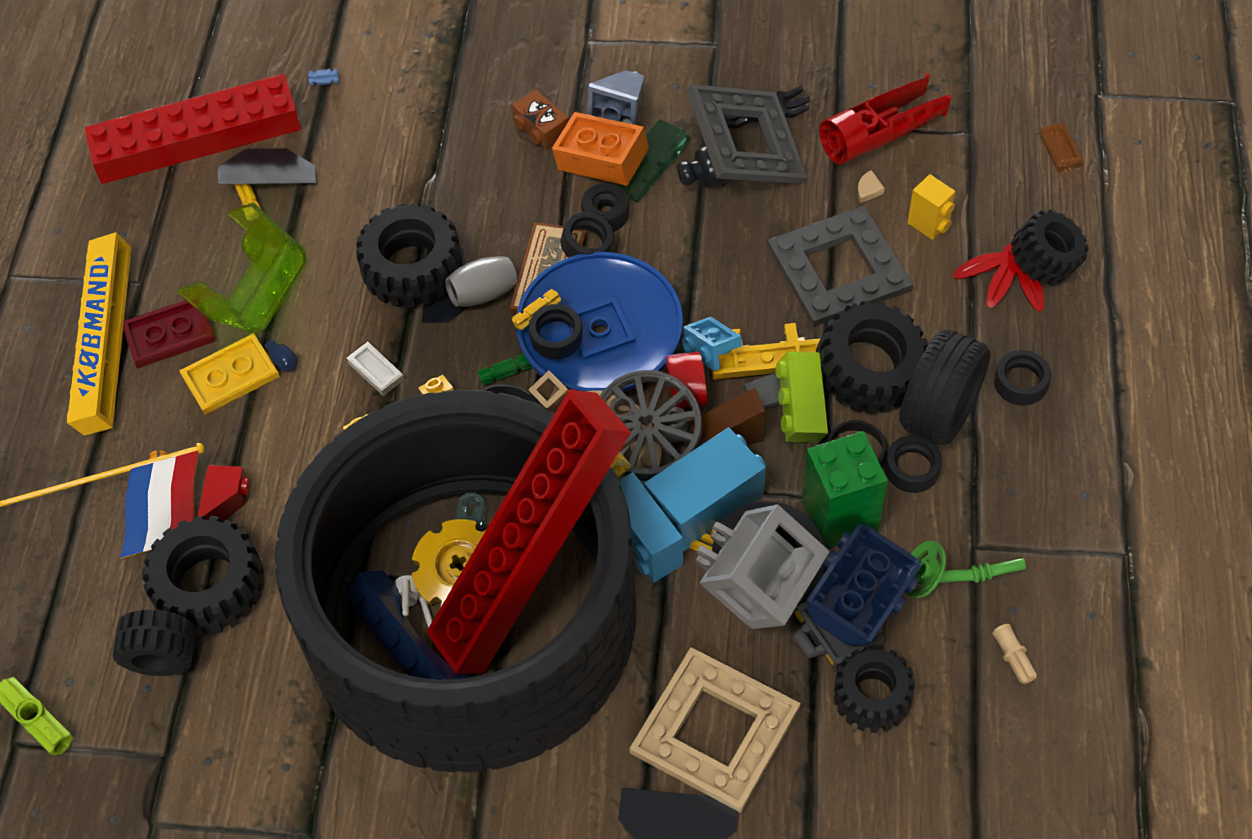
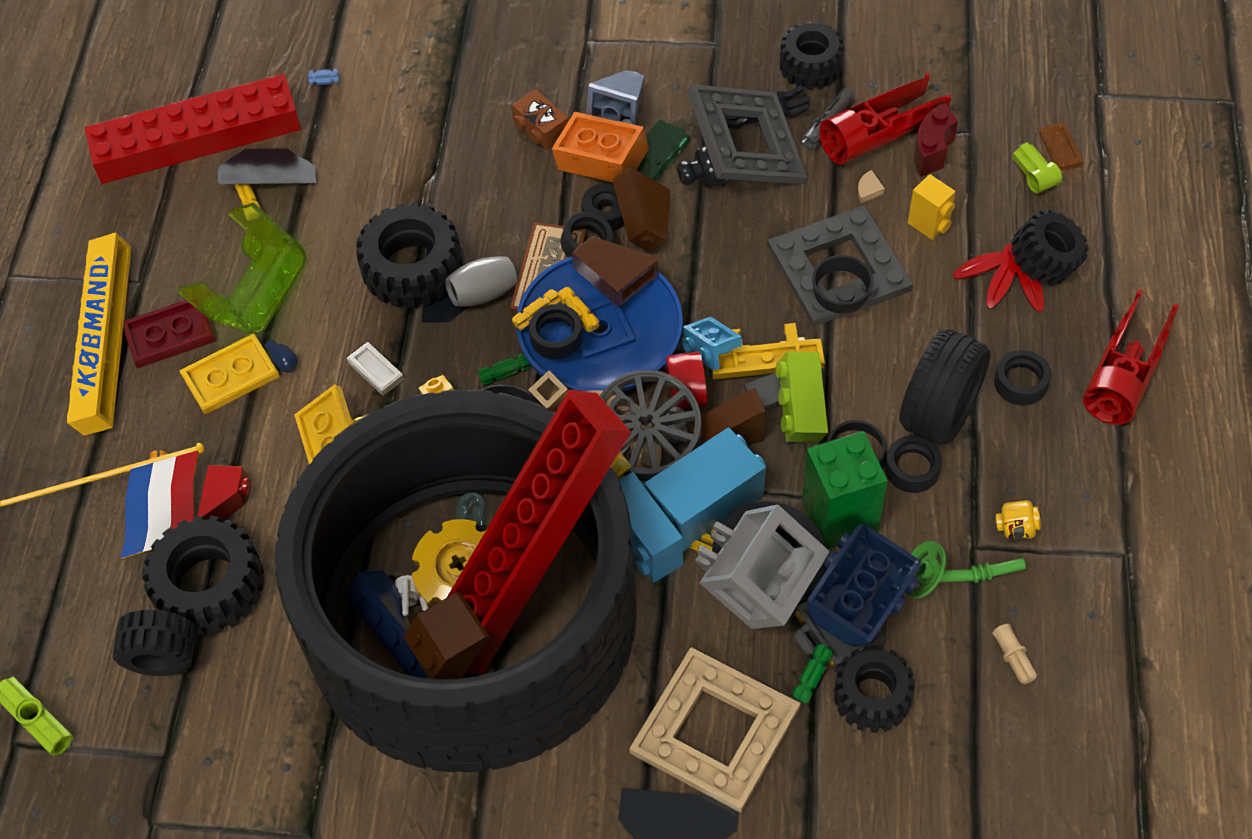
black tyre [816,301,928,413] -> none
none -> yellow tile [294,384,353,464]
none -> reddish brown slope [403,592,490,680]
none -> yellow axle [558,287,599,332]
none -> reddish brown slope [572,237,658,307]
none -> reddish brown slope [613,167,671,252]
none -> black tyre [779,21,844,90]
none -> green axle [792,643,833,703]
none -> dark grey pin [801,88,855,149]
none -> black tyre [812,255,873,314]
none -> dark red brick [914,103,958,177]
none -> yellow head [996,500,1041,541]
none -> lime piece [1012,142,1062,194]
none -> red piece [1083,290,1179,424]

